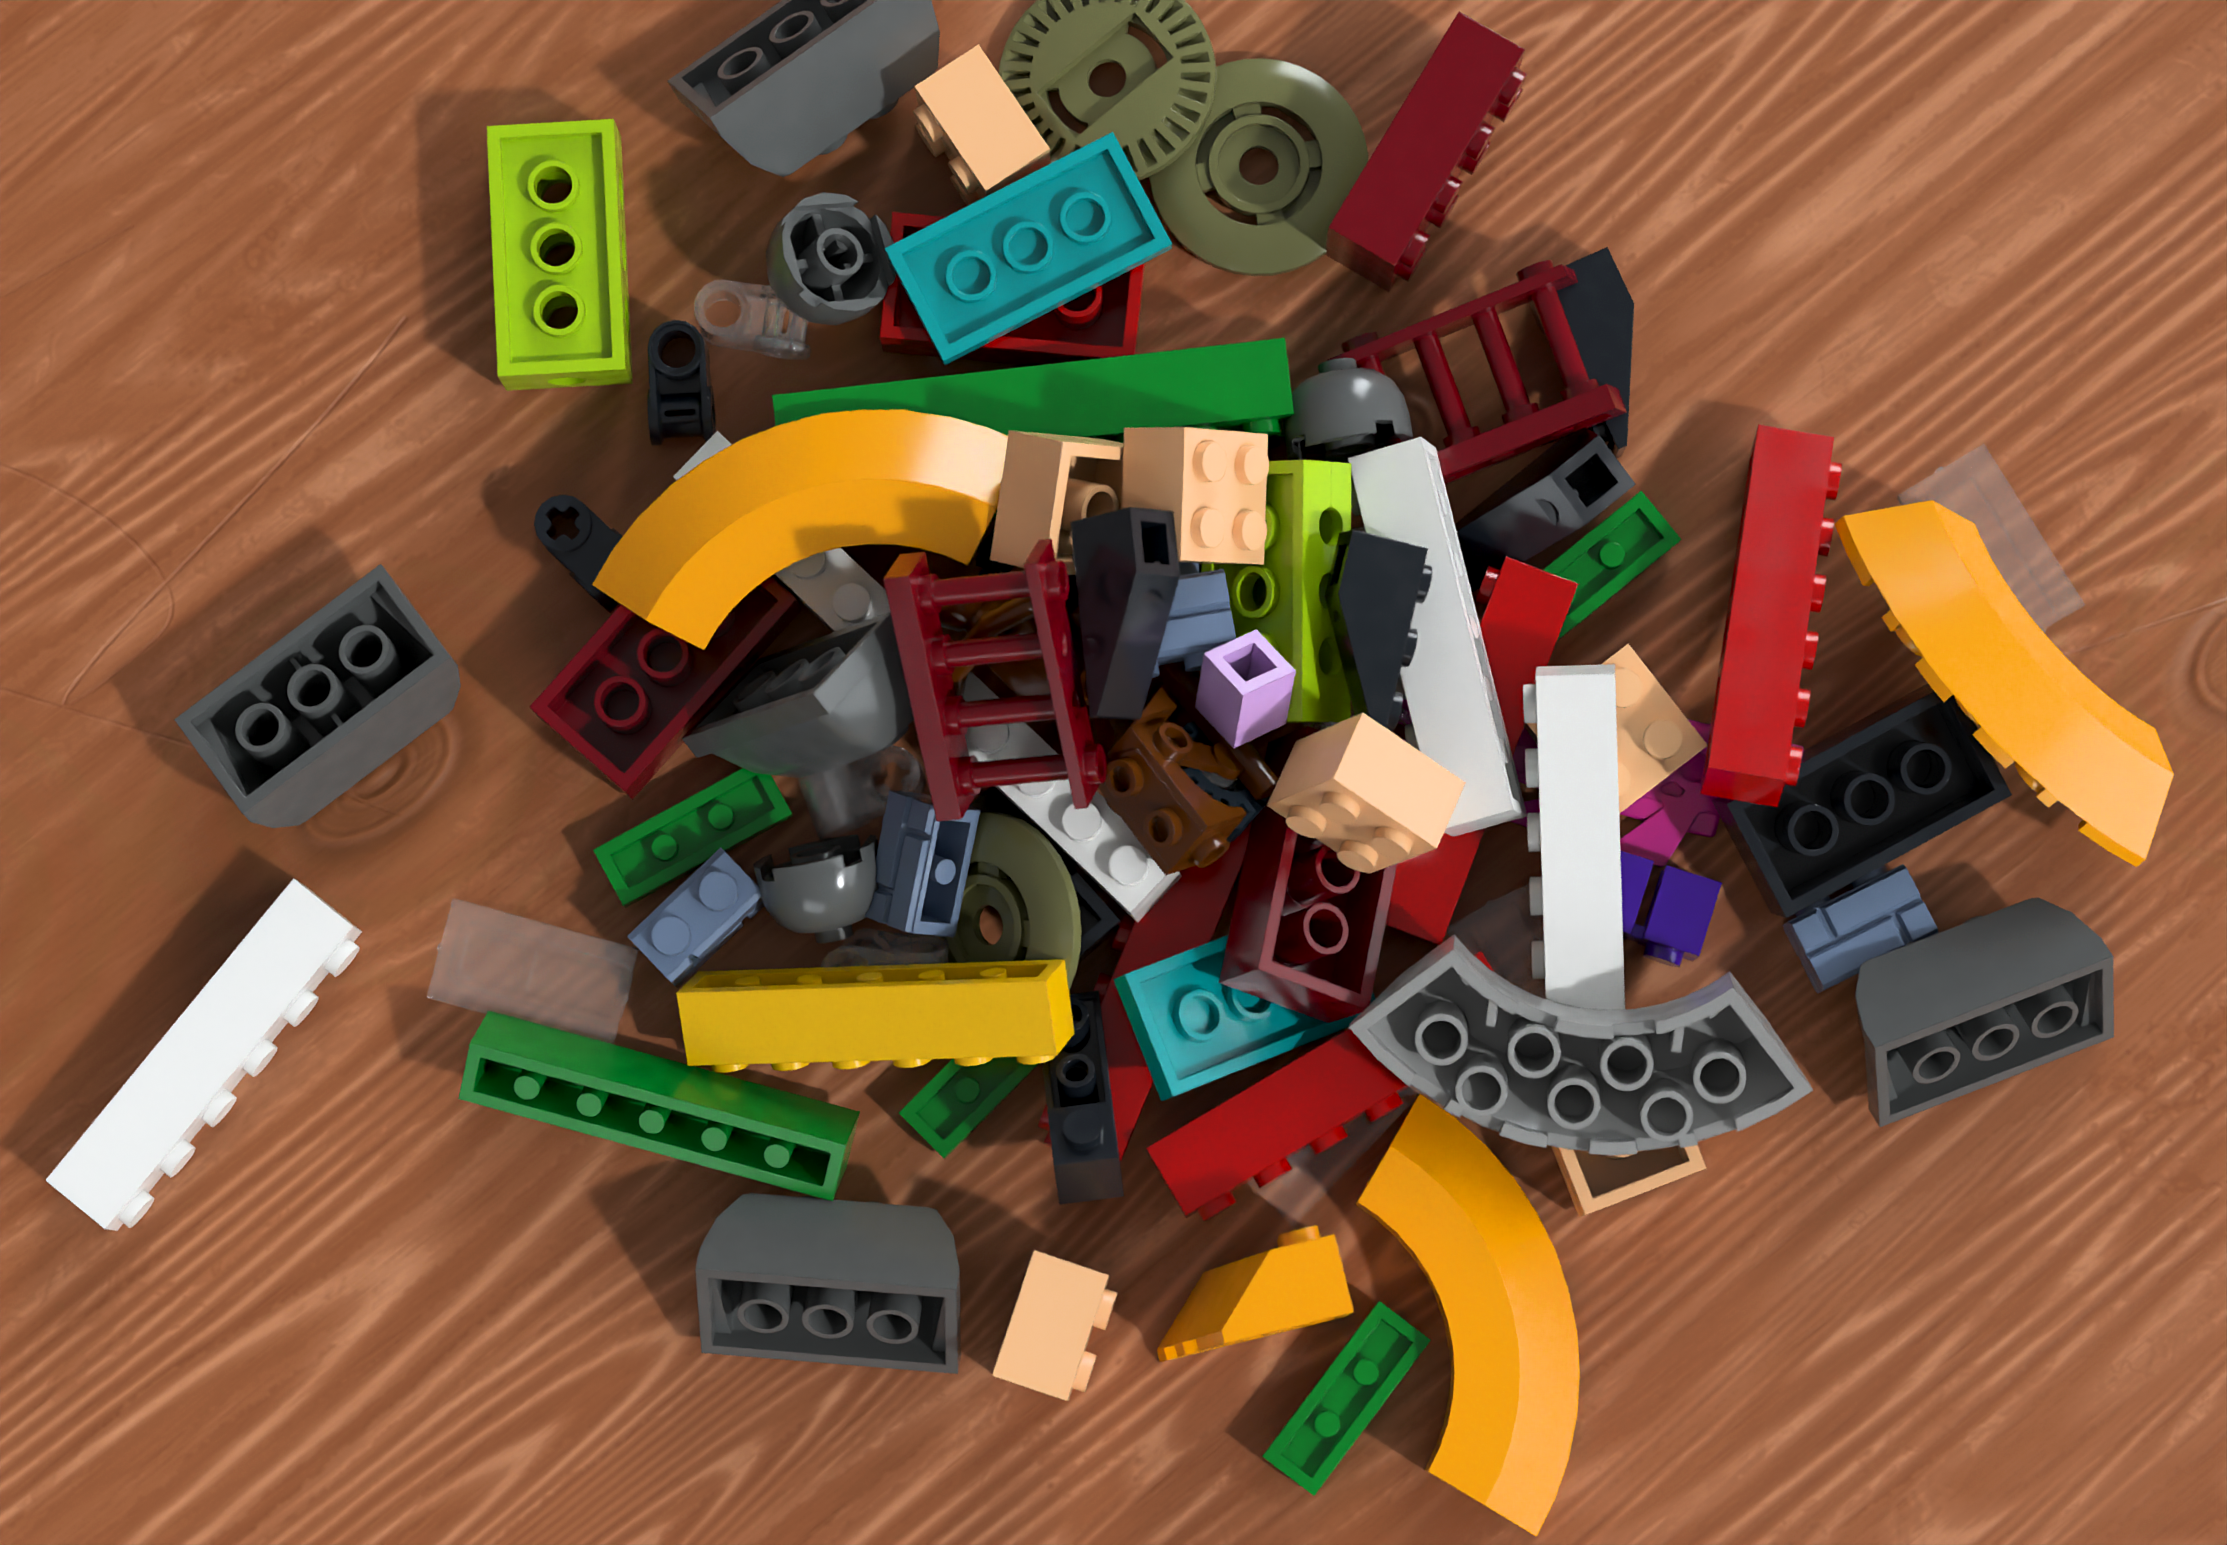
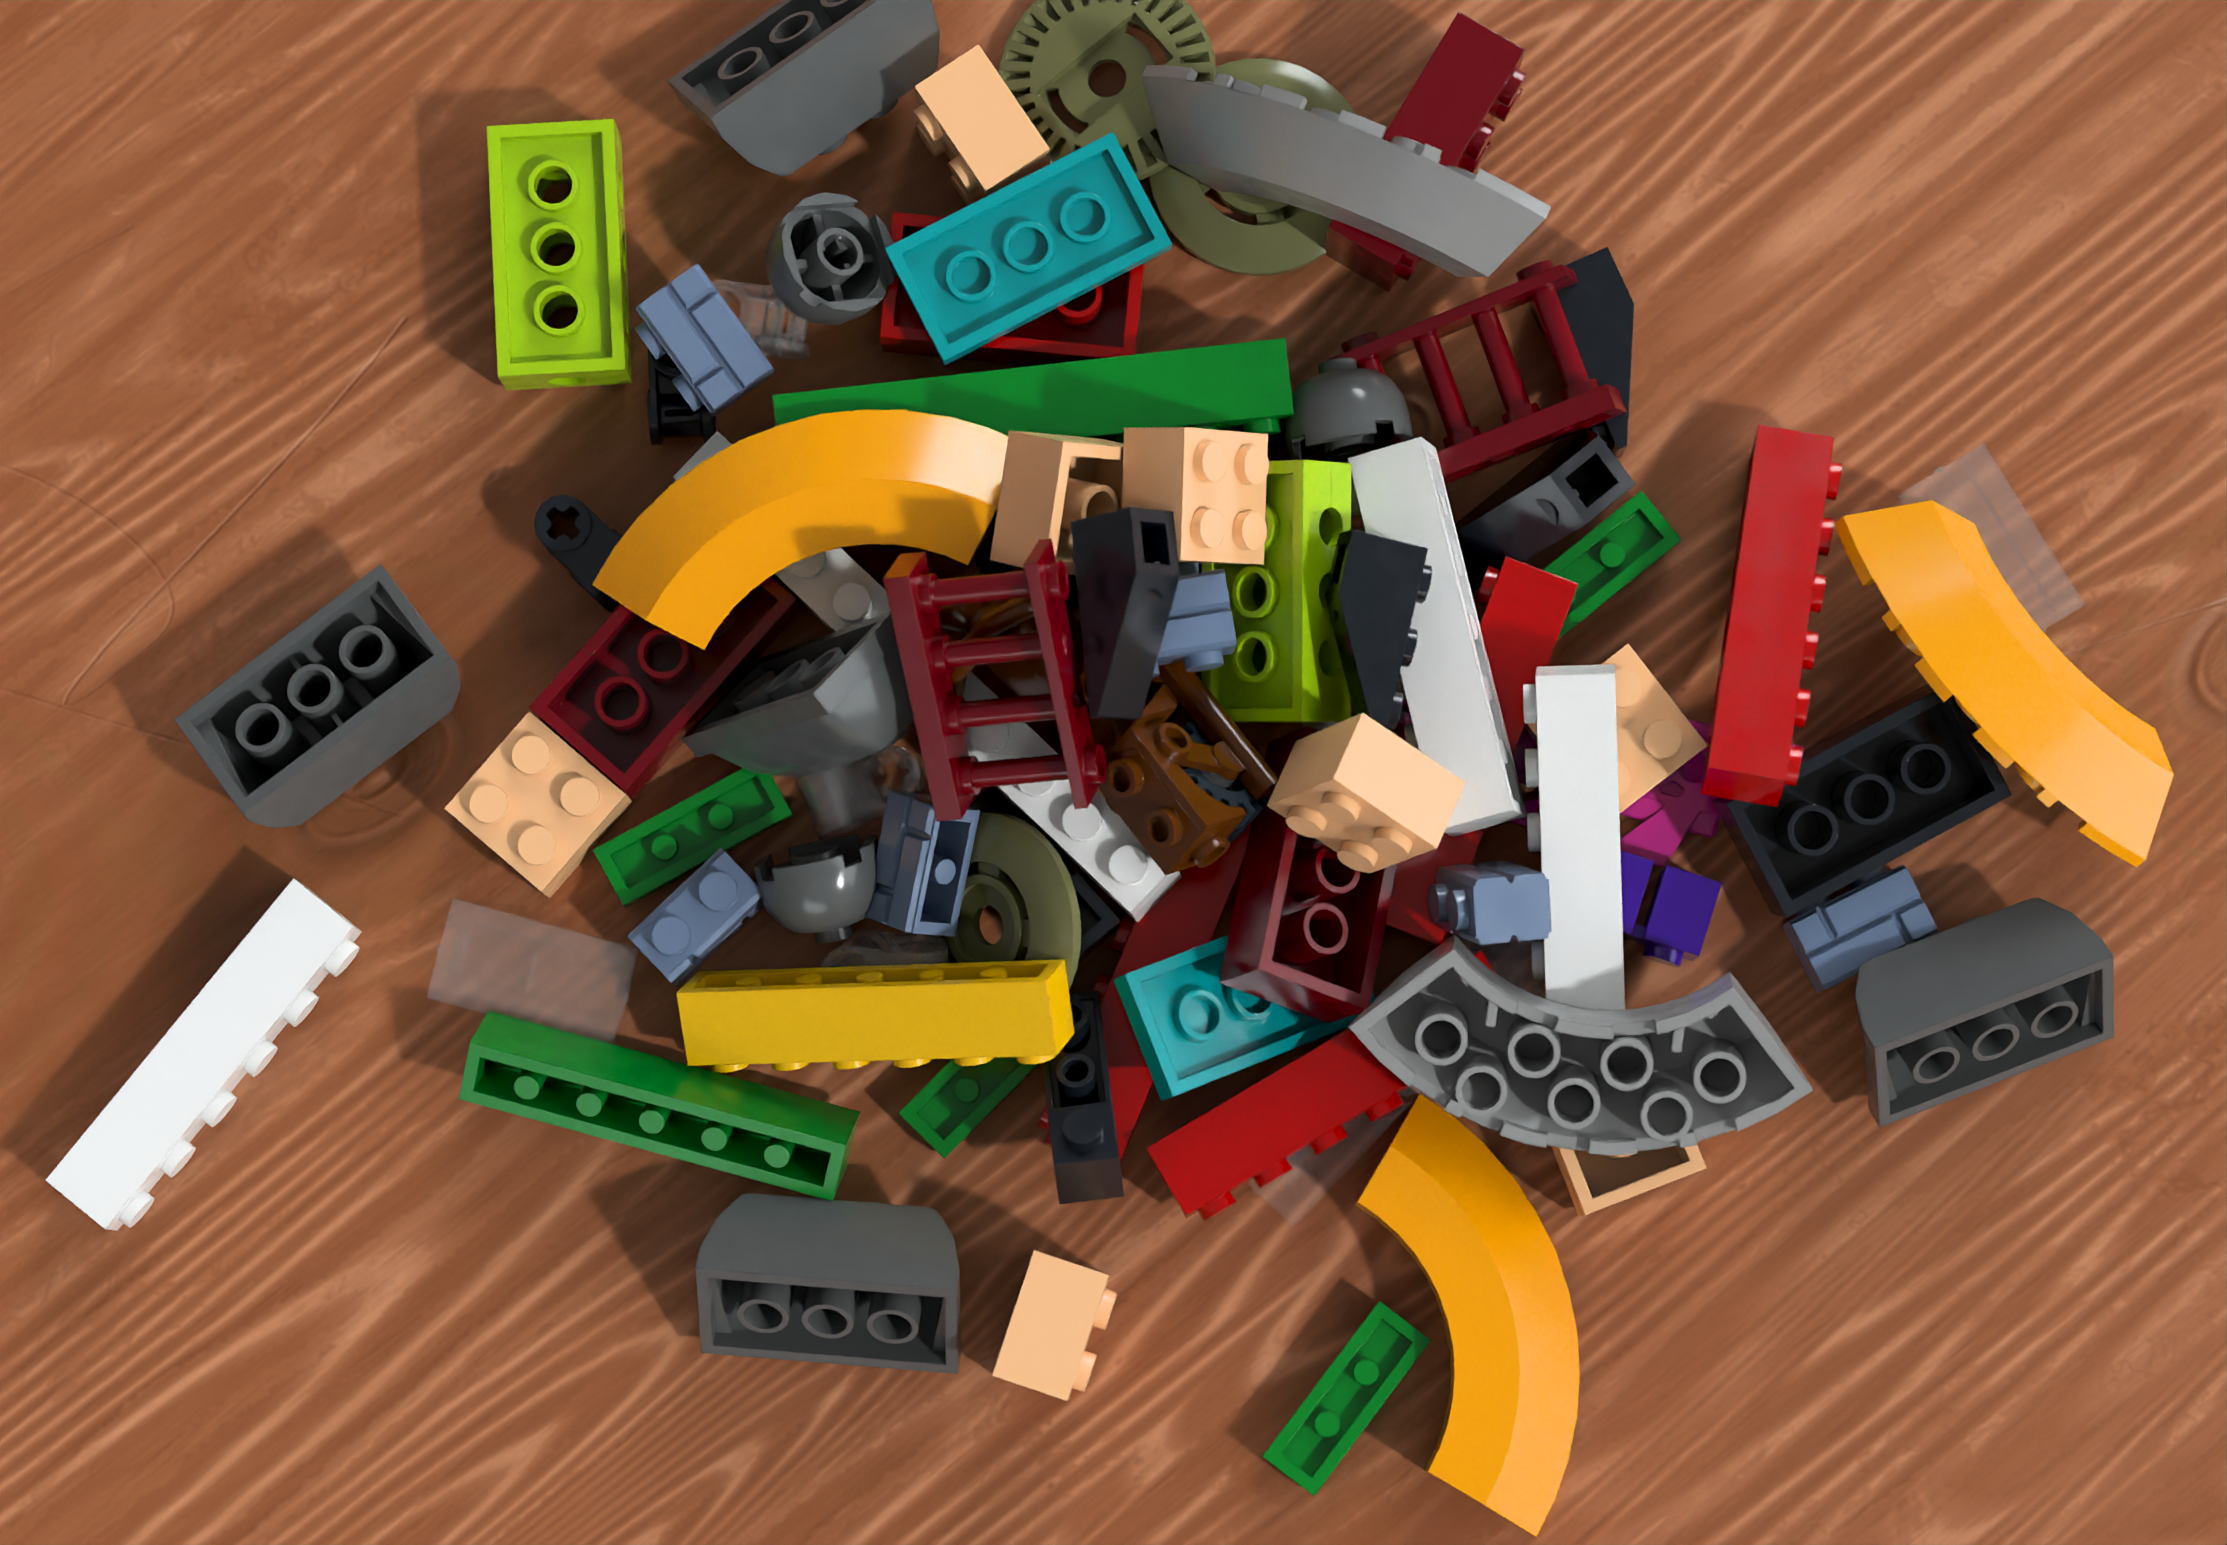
light orange wedge [1157,1226,1354,1362] -> none
lavender brick [1195,629,1296,748] -> none
none -> light nougat brick [444,711,633,899]
none -> sand blue brick [634,264,775,417]
none -> light grey brick [1141,65,1551,277]
none -> sand blue brick [1428,861,1552,945]

